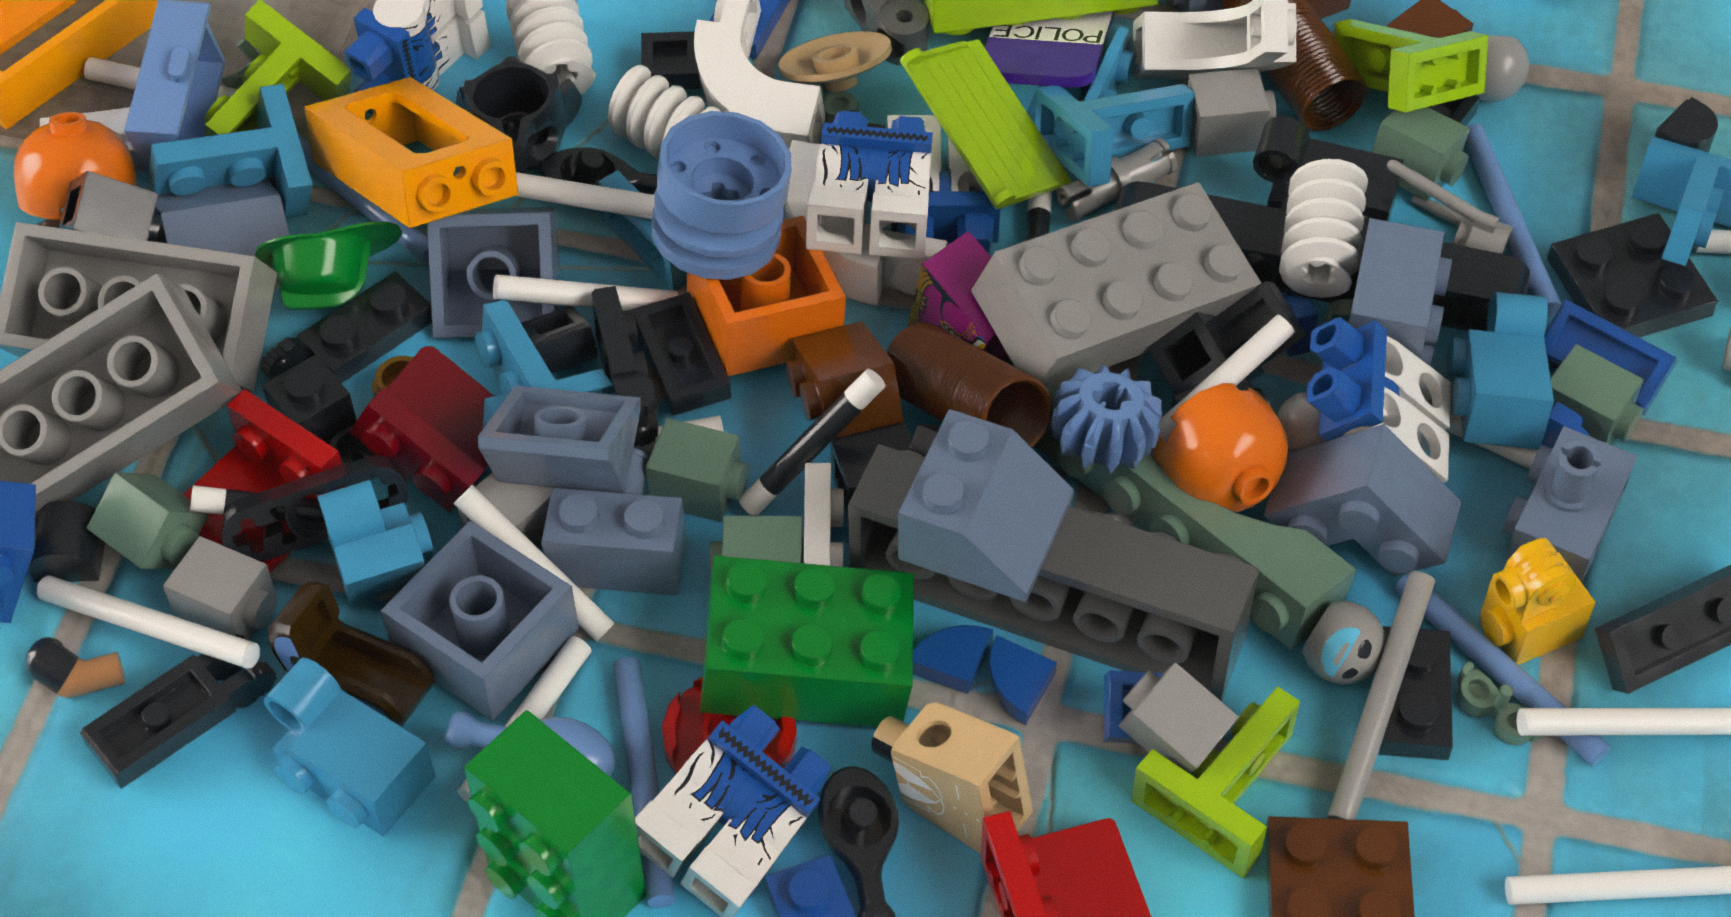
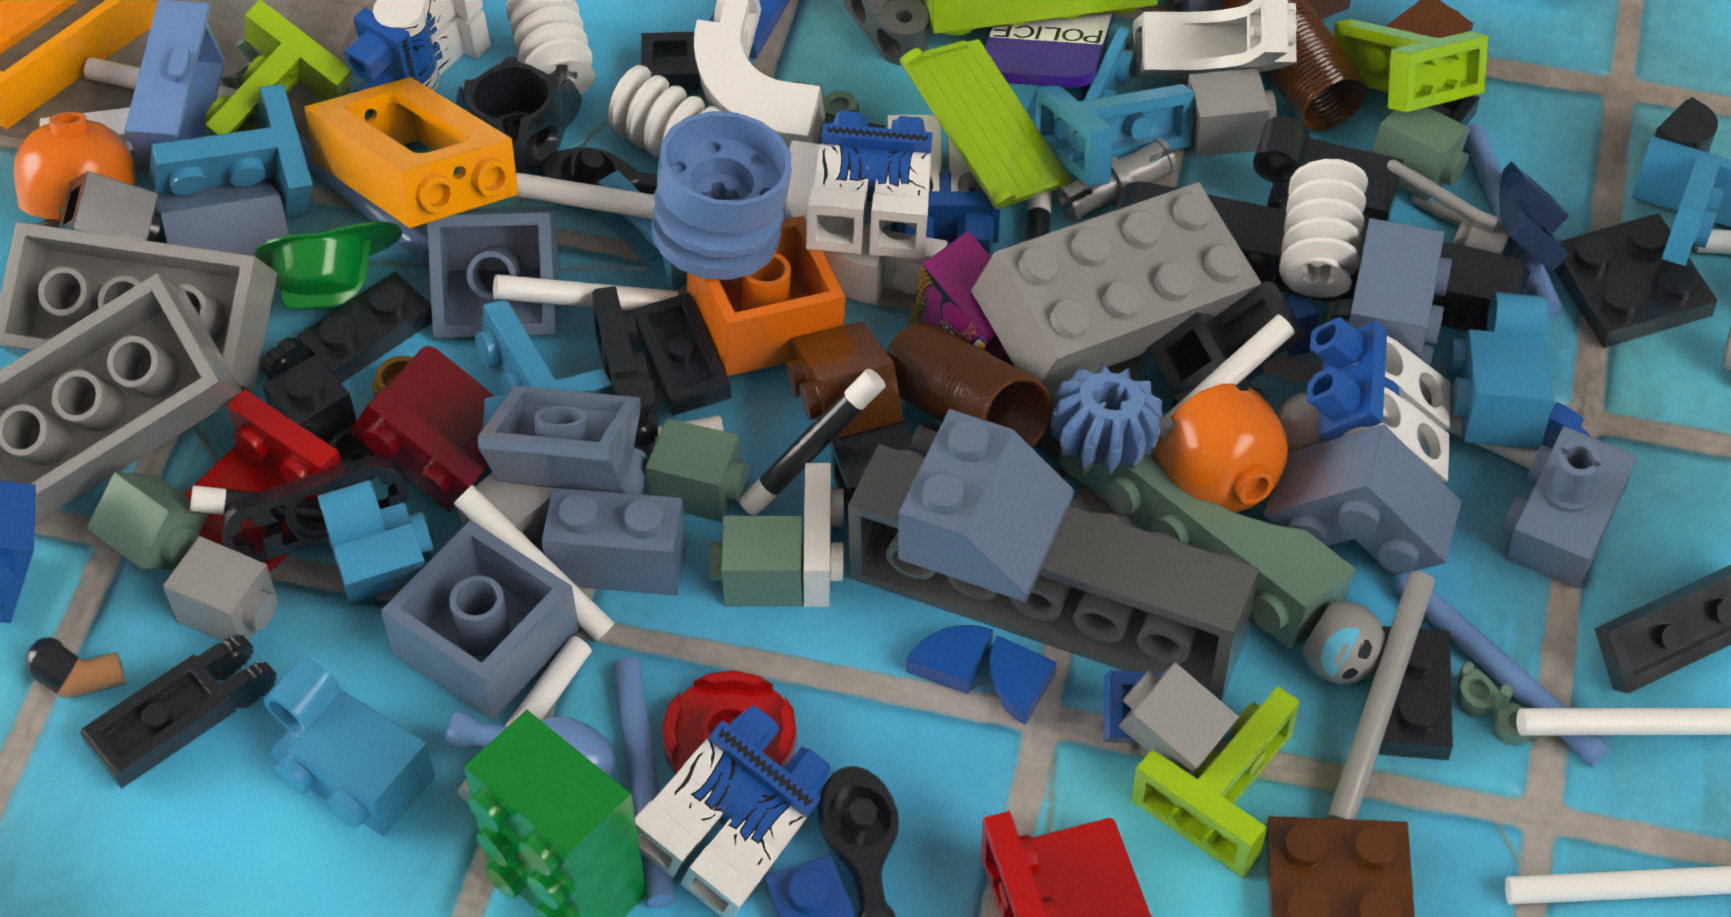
black brick [29,501,105,582] -> none
white bar [37,575,260,669] -> none
dark brown animal [268,582,435,727] -> none
black brick [521,306,597,374] -> none
green brick [700,555,914,727] -> none
tan dish [778,31,892,92] -> none
tan torso [871,702,1033,854] -> none
light grey piece [1477,35,1530,103] -> none
yellow brick [1480,538,1596,665] -> none
blue tile [1544,299,1677,415] -> none
sand green brick [1551,344,1644,445] -> none
none -> dark blue slope [1499,161,1570,272]

